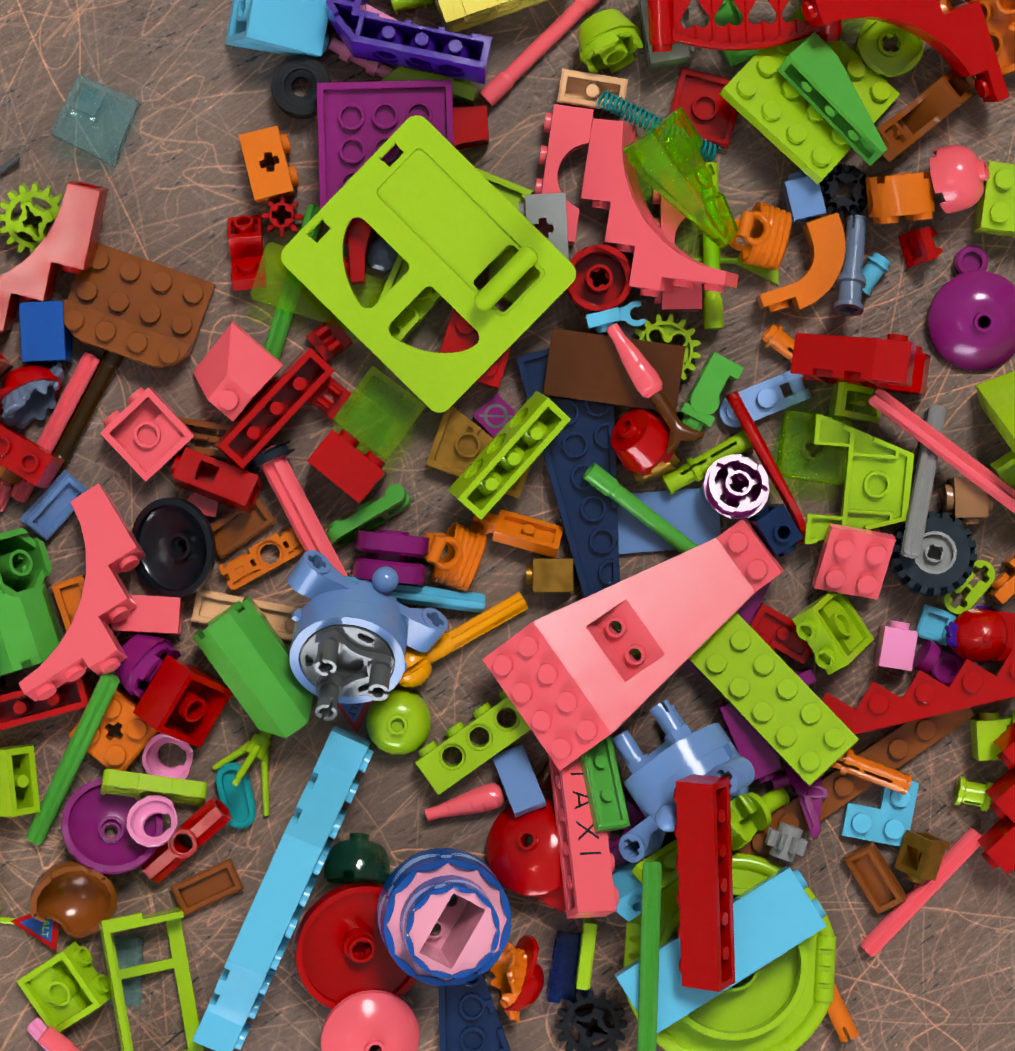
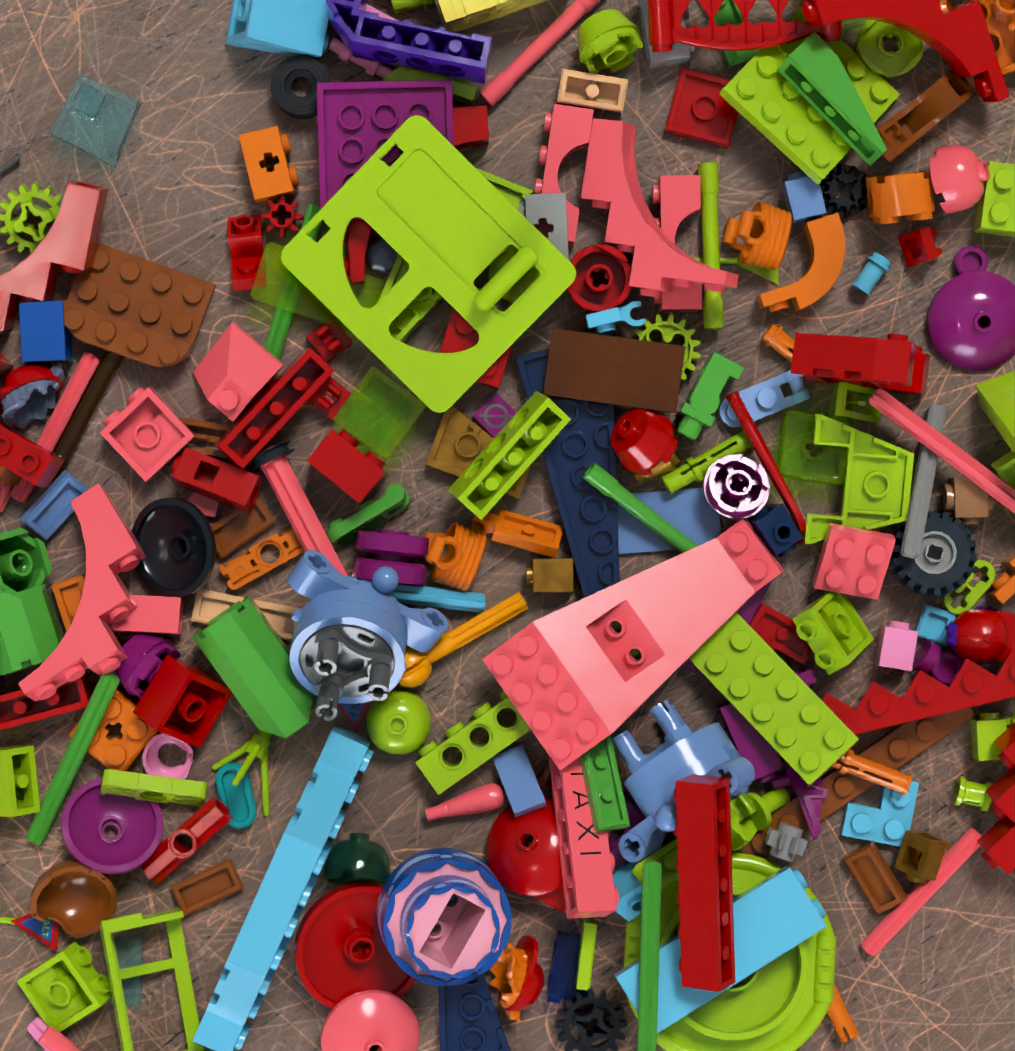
bright pink piece [127,795,178,847] -> none
teal piece [596,90,721,162] -> none
coral piece [606,323,705,453] -> none
clear neon green wedge [623,107,738,249] -> none
sand blue pin [833,215,868,316] -> none

